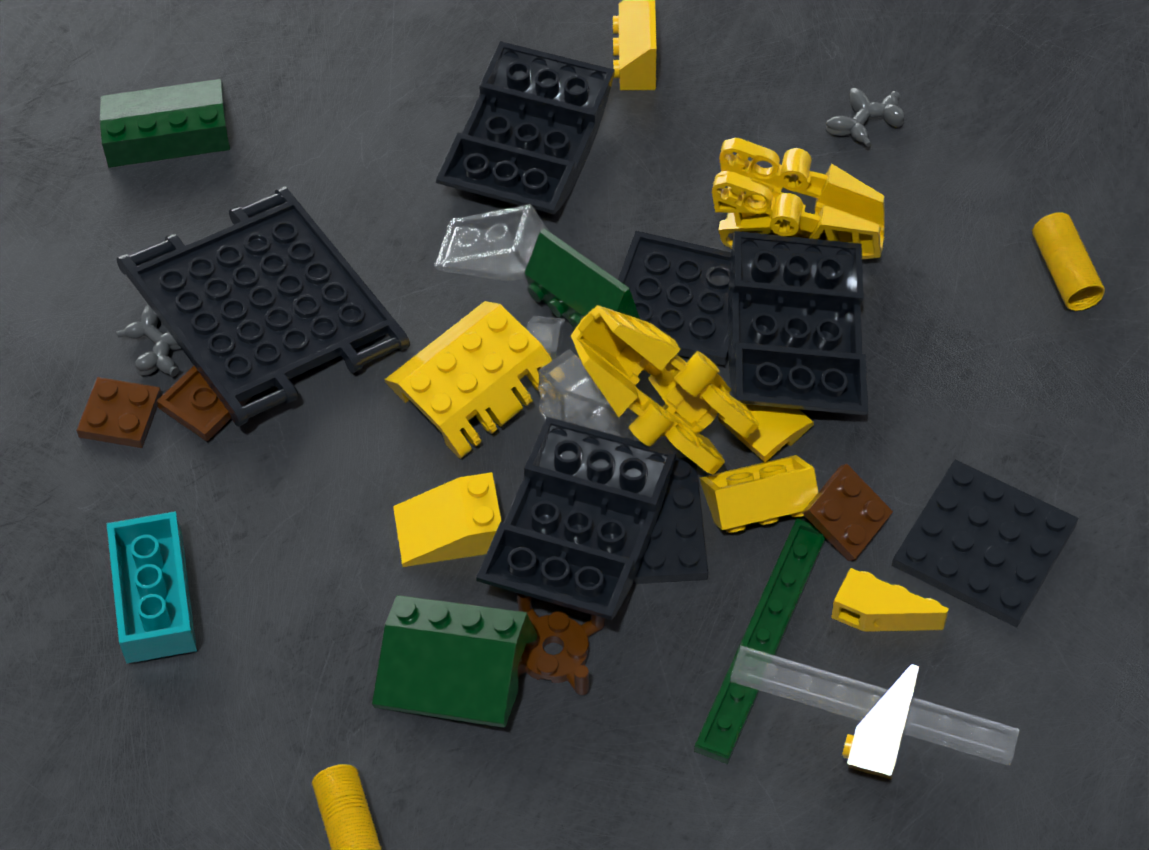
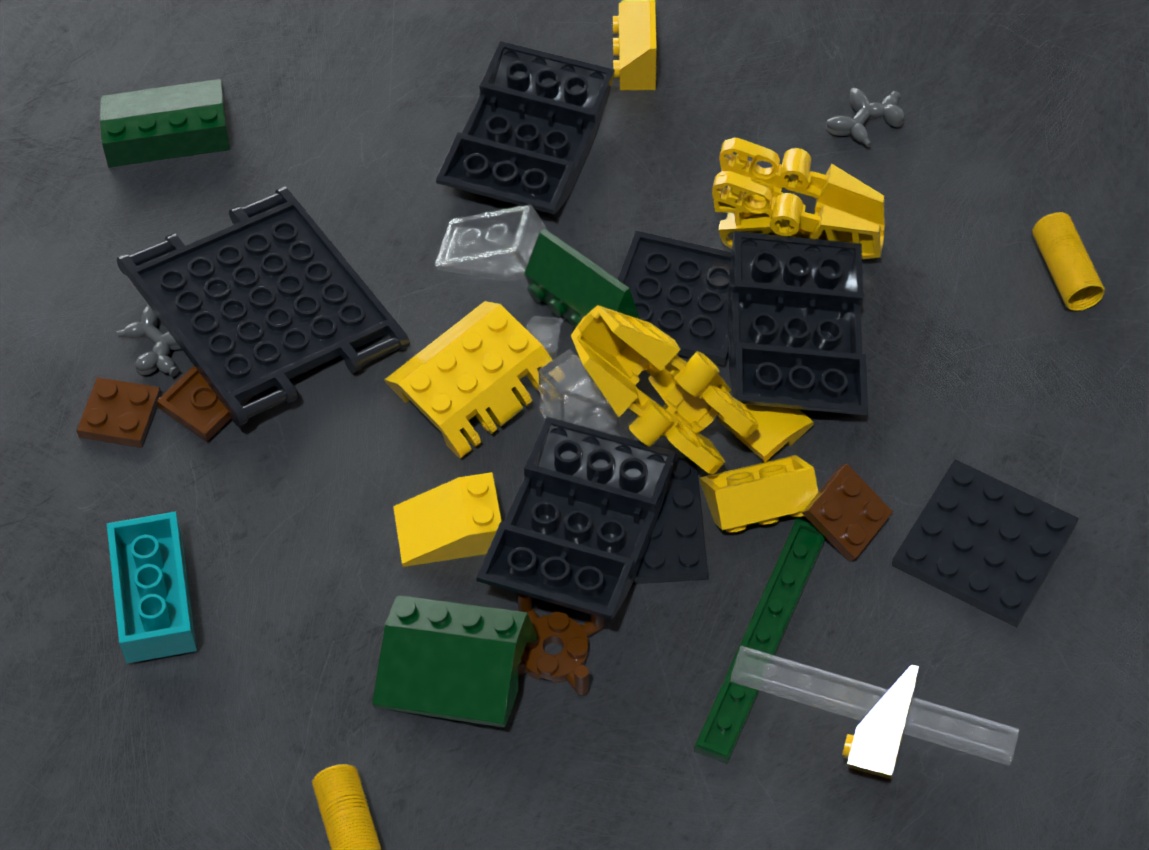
yellow slope [831,568,949,632] -> none

